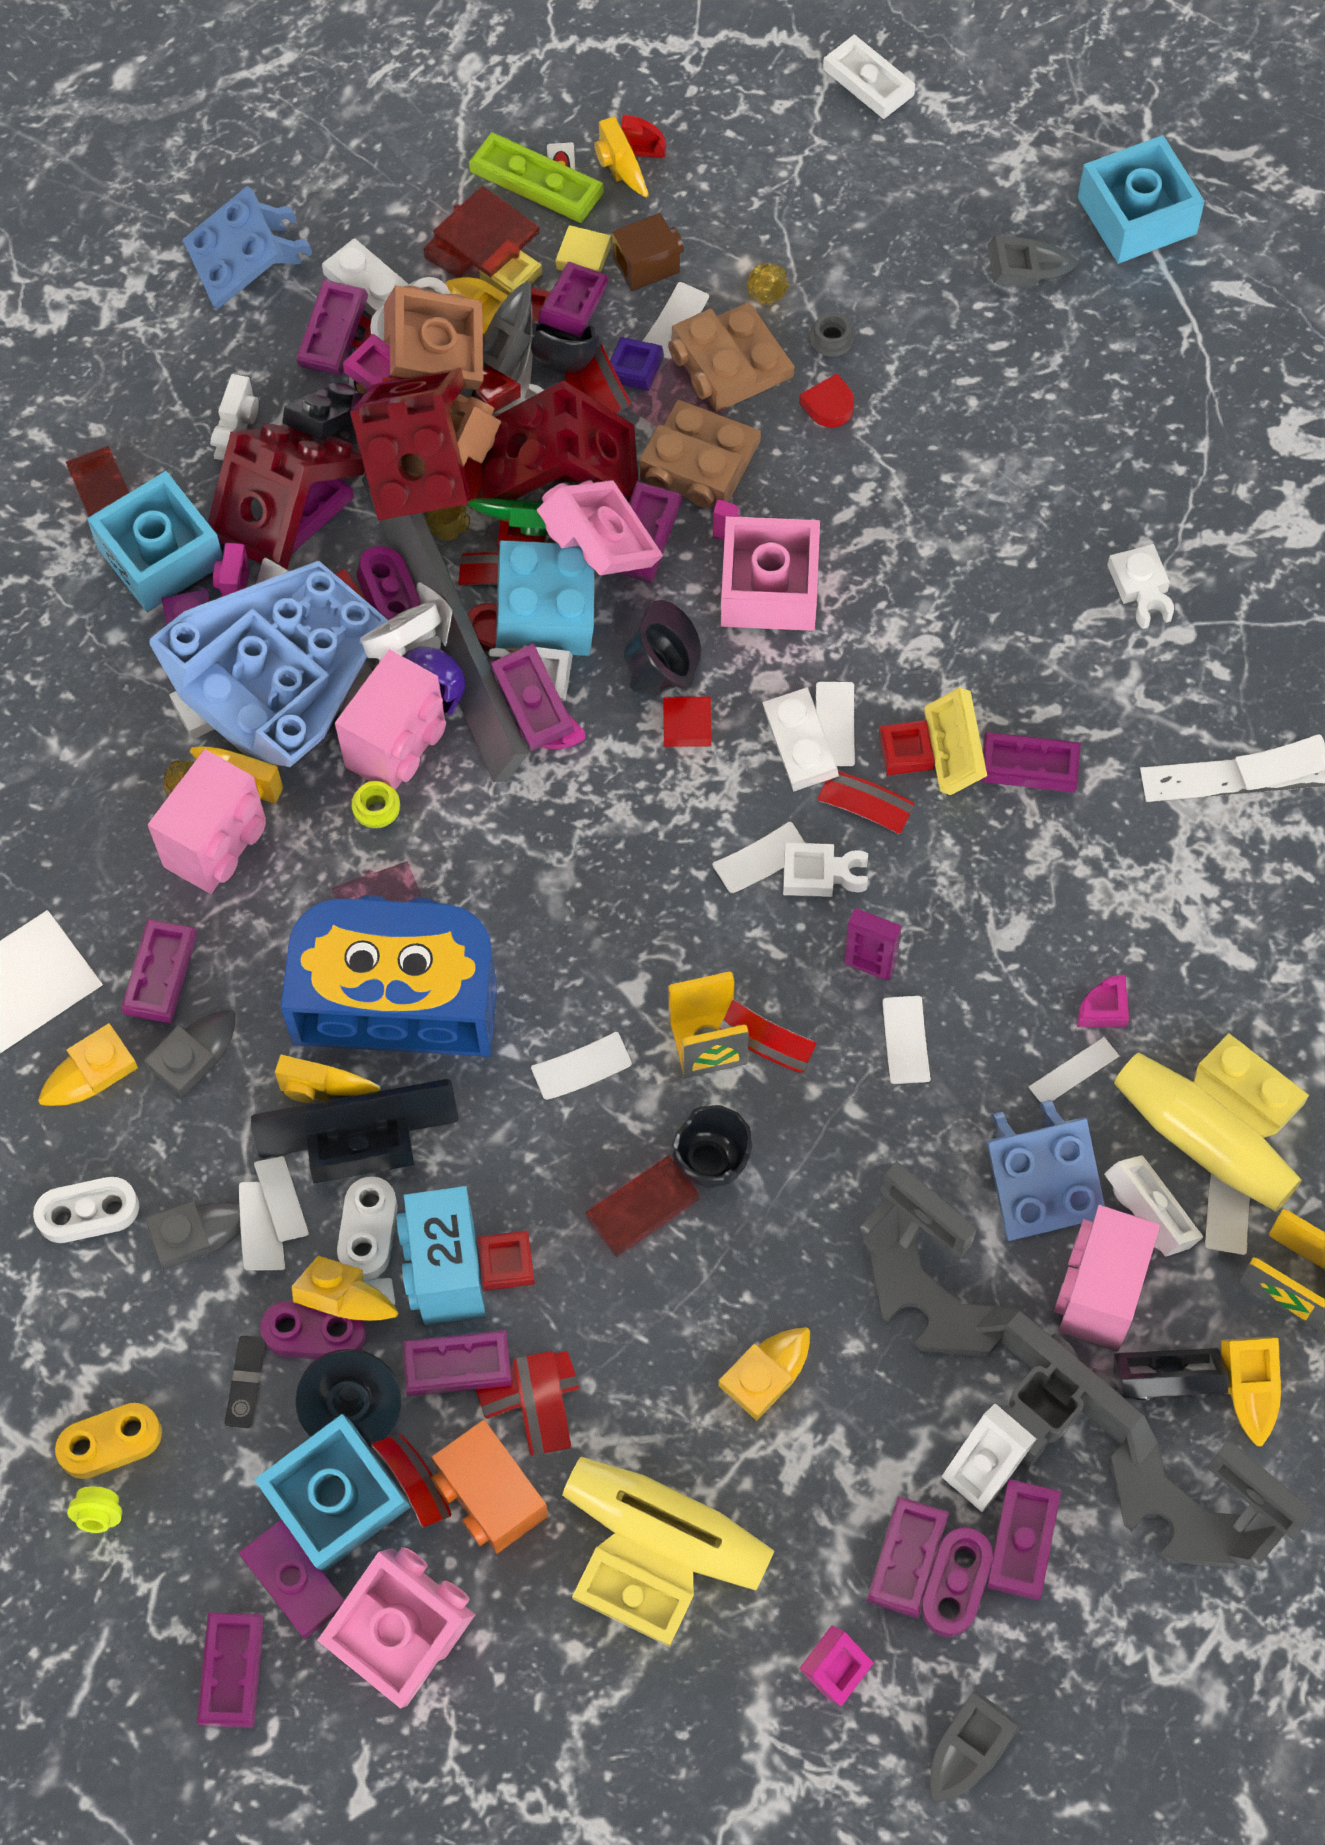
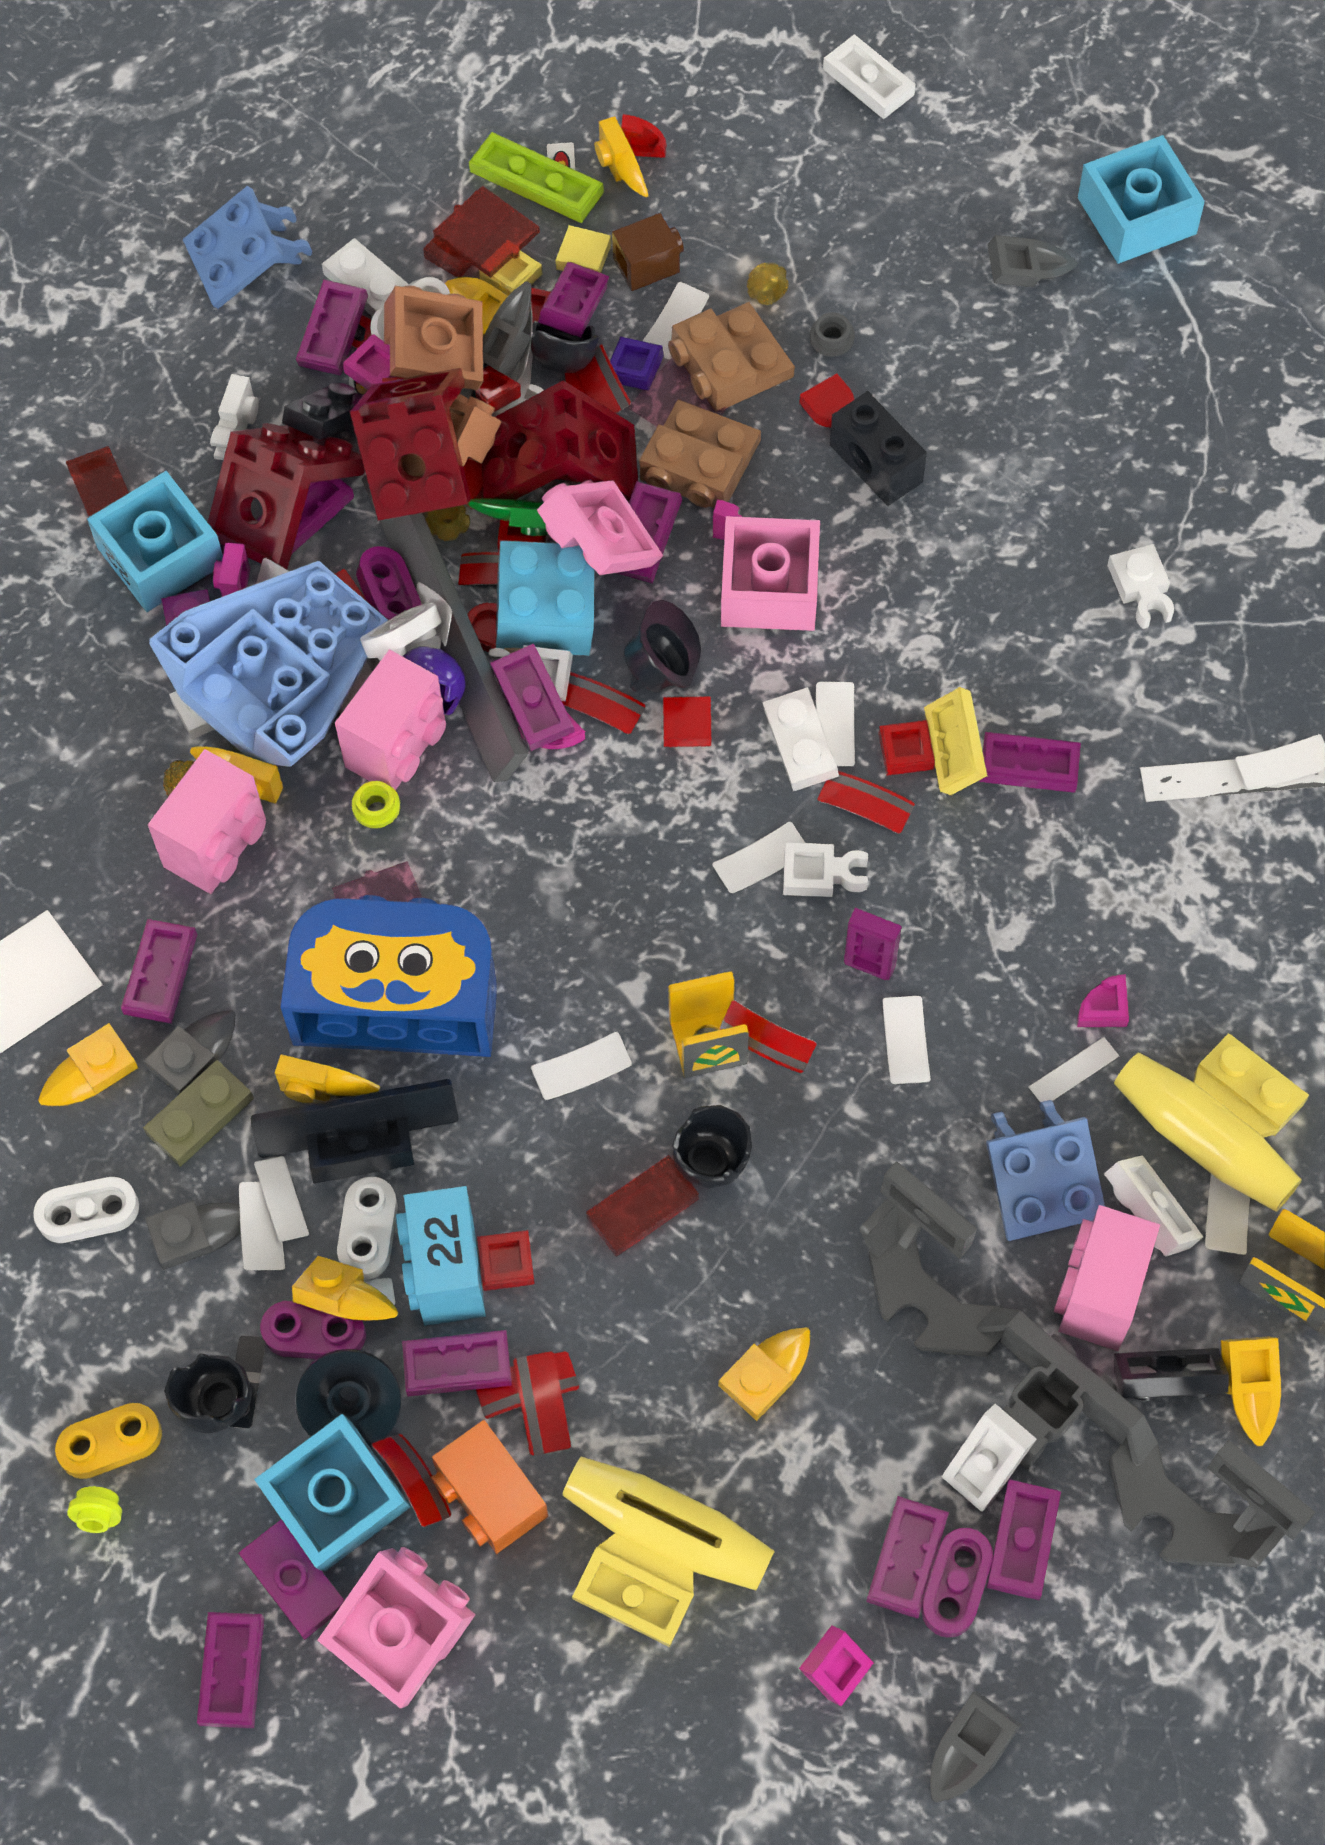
none -> olive plate [143,1060,254,1167]
none -> black hair [164,1353,252,1434]
none -> red sticker [562,672,645,734]
none -> black brick [830,391,927,506]

